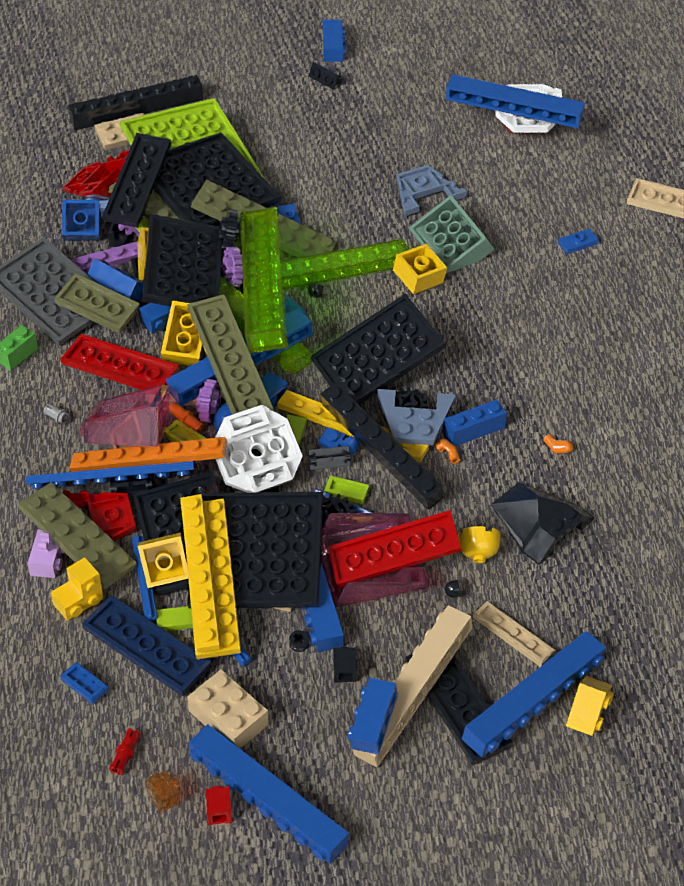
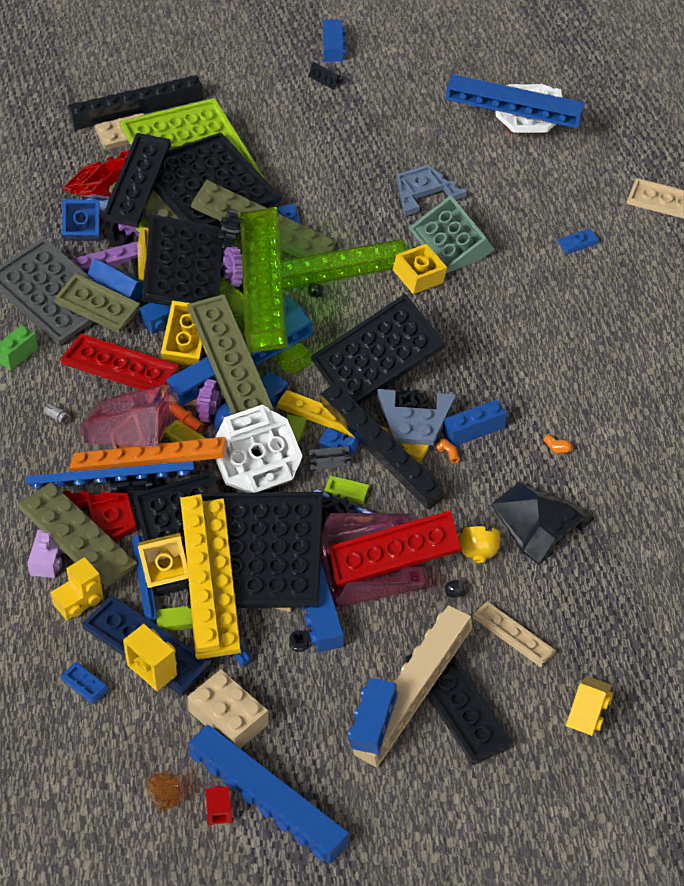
red pin [109,728,141,775] -> none
black brick [333,646,357,682] -> none
blue brick [462,631,606,757] -> none
none -> yellow brick [123,624,177,692]

